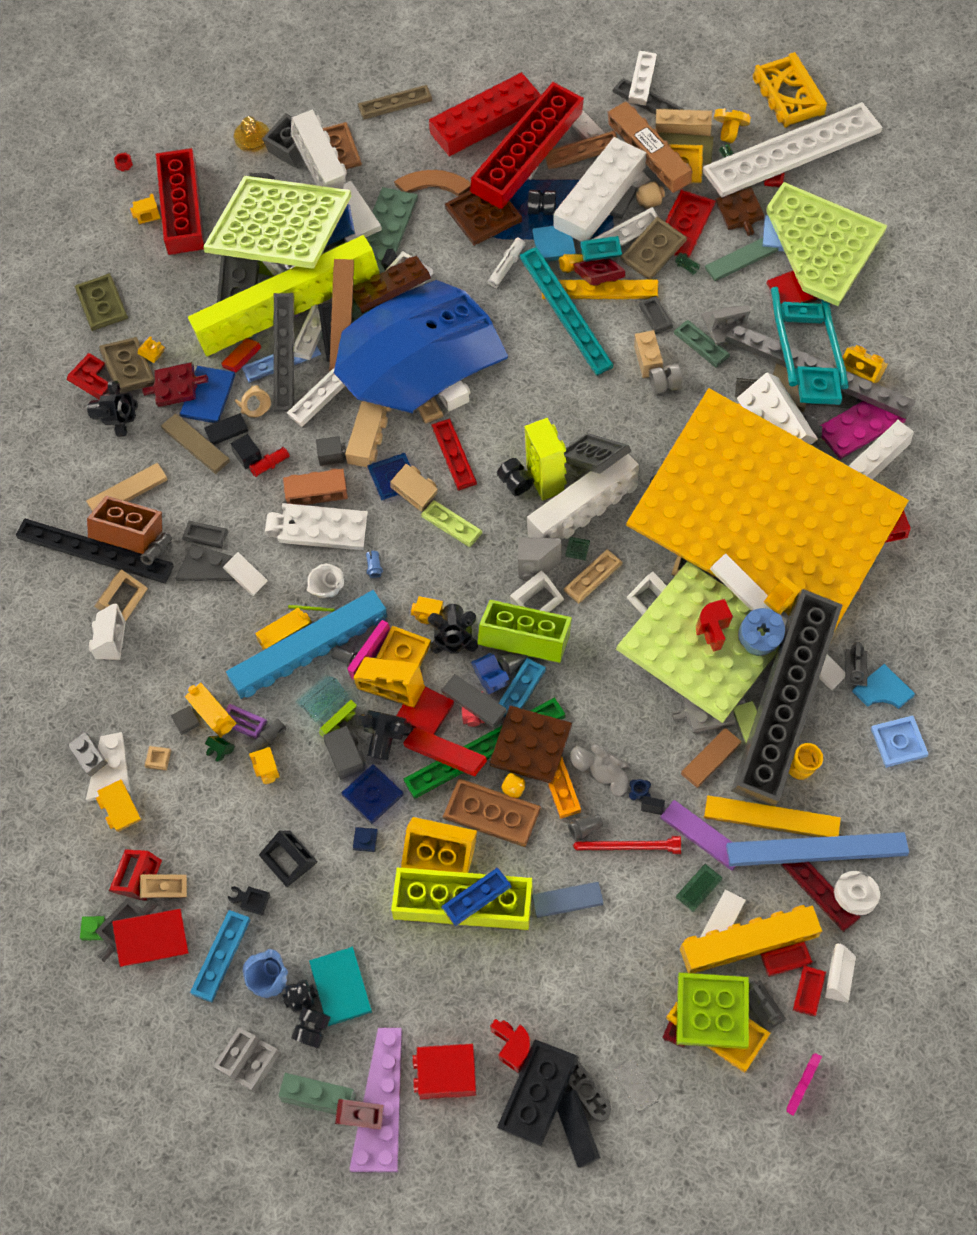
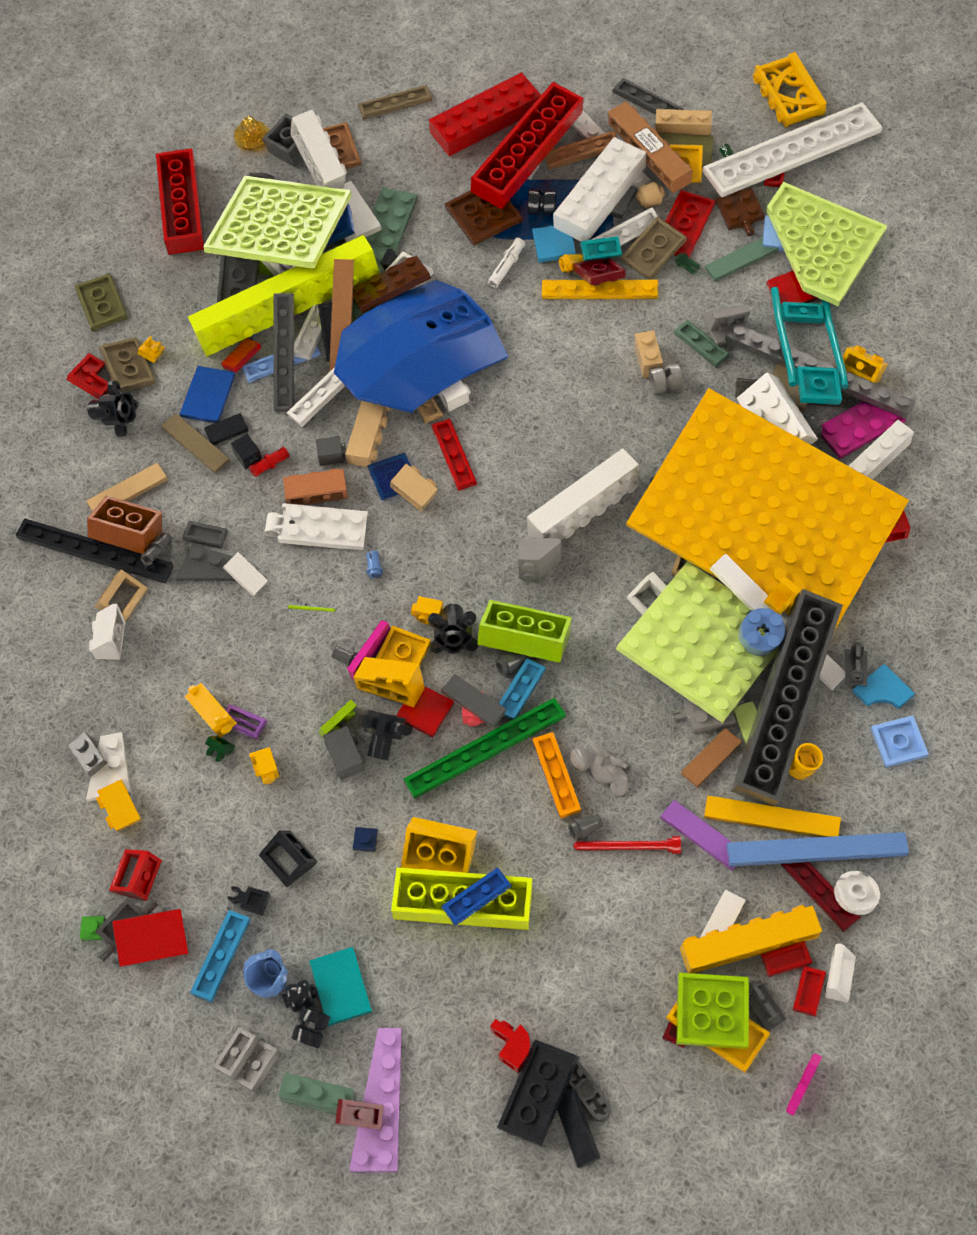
red tile [114,152,133,171] -> none
yellow brick [130,194,160,224] -> none
tan plate [140,874,187,898] -> none
dark red plate [142,362,208,407] -> none
tan tile [145,746,171,771] -> none
dark grey tile [171,706,200,735] -> none
dark azure brick [226,590,388,699] -> none
tan piece [235,385,271,418] -> none
dark grey pin [246,719,287,753] -> none
yellow brick [255,607,312,650] -> none
clear light blue panel [295,675,348,722] -> none
white hair [307,563,344,599] -> none
clear blue plate [341,764,404,824] -> none
medium nougat tile [394,170,471,197] -> none
red tile [403,727,487,777] -> none
red brick [413,1044,476,1099] -> none
yellowish green tile [421,500,482,547] -> none
medium nougat tile [443,778,541,848] -> none
blue brick [471,653,509,694] -> none
reddish brown plate [490,706,572,784] -> none
black wheel [497,458,534,496] -> none
yellow piece [501,773,525,798] -> none
white tile [510,570,564,612] -> none
teal tile [520,246,614,376] -> none
neon yellow brick [524,418,567,501] -> none
sand blue tile [532,882,603,918] -> none
dark grey tile [564,433,631,474] -> none
tan tile [564,549,622,604] -> none
clear green tile [565,537,590,561] -> none
white tile [628,51,657,106] -> none
dark blue plate [629,779,651,801] -> none
dark grey tile [639,296,673,334] -> none
black tile [641,796,665,815] -> none
clear green tile [676,864,723,912] -> none
red brick [696,599,733,652] -> none
yellow tile [714,109,751,143] -> none

